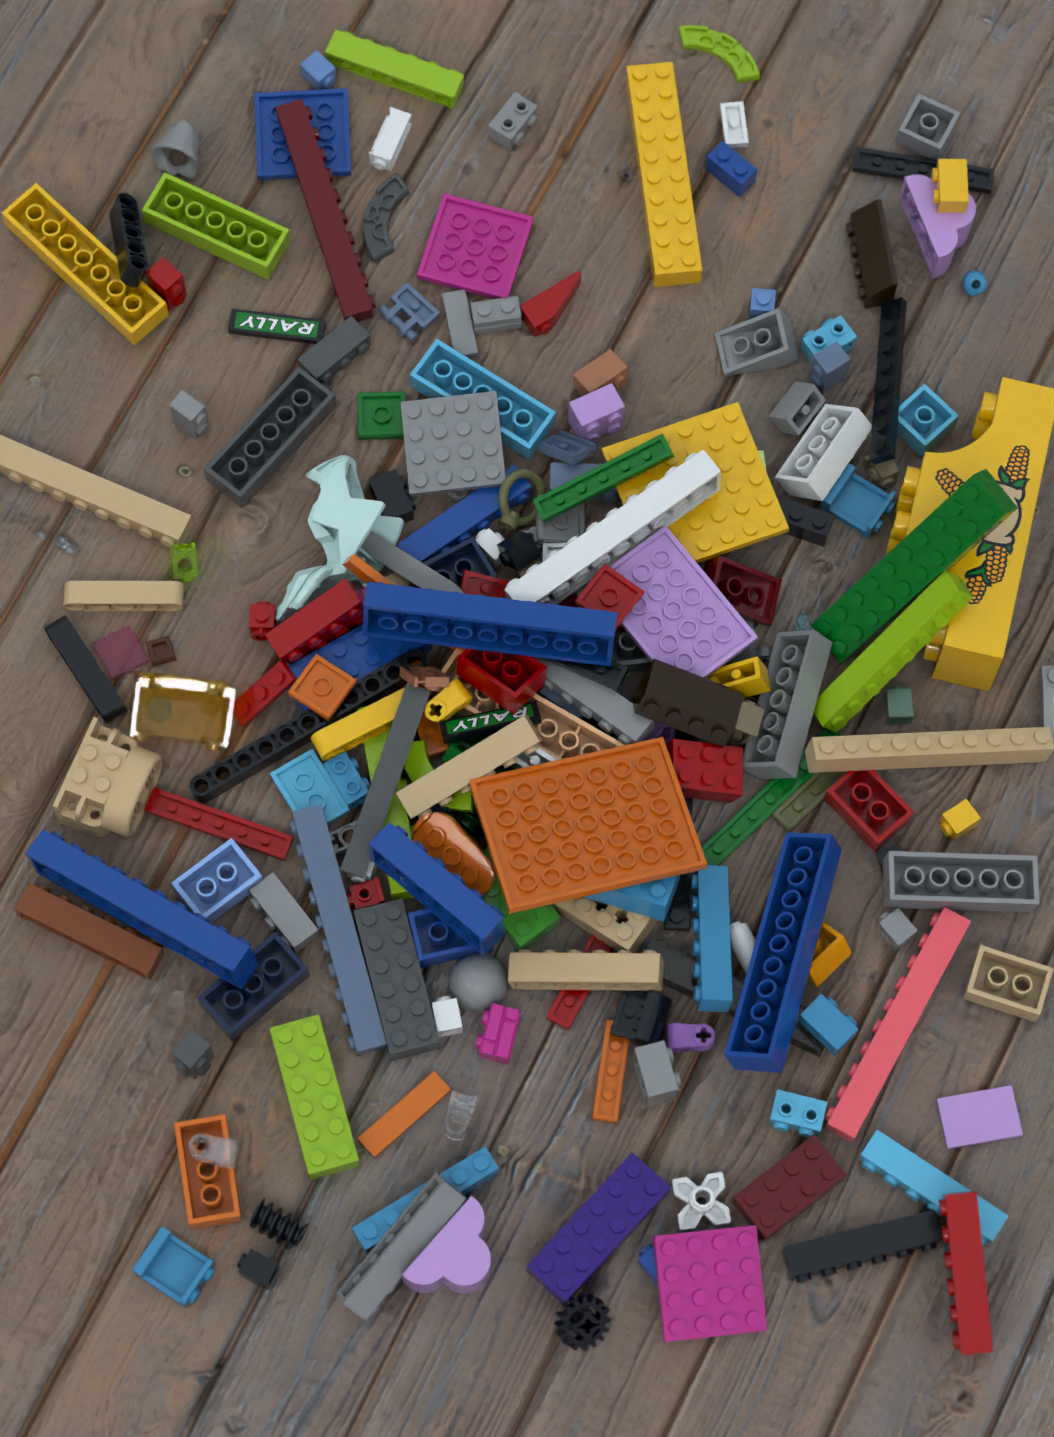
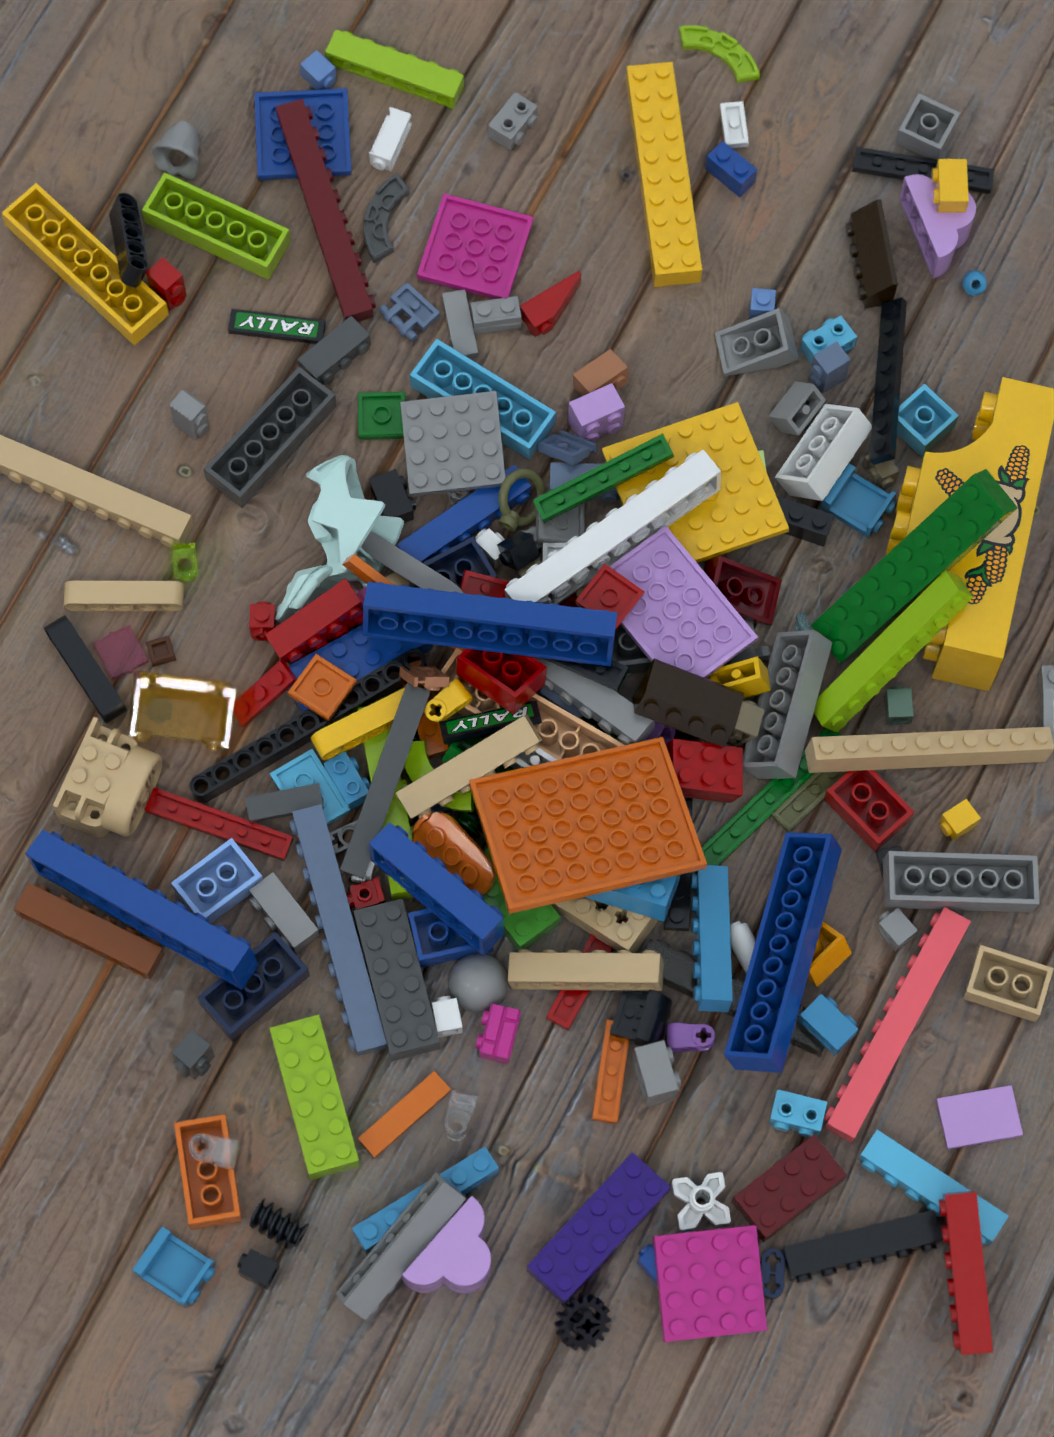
none -> dark grey tile [245,783,324,823]
none -> dark blue beam [760,1248,785,1300]

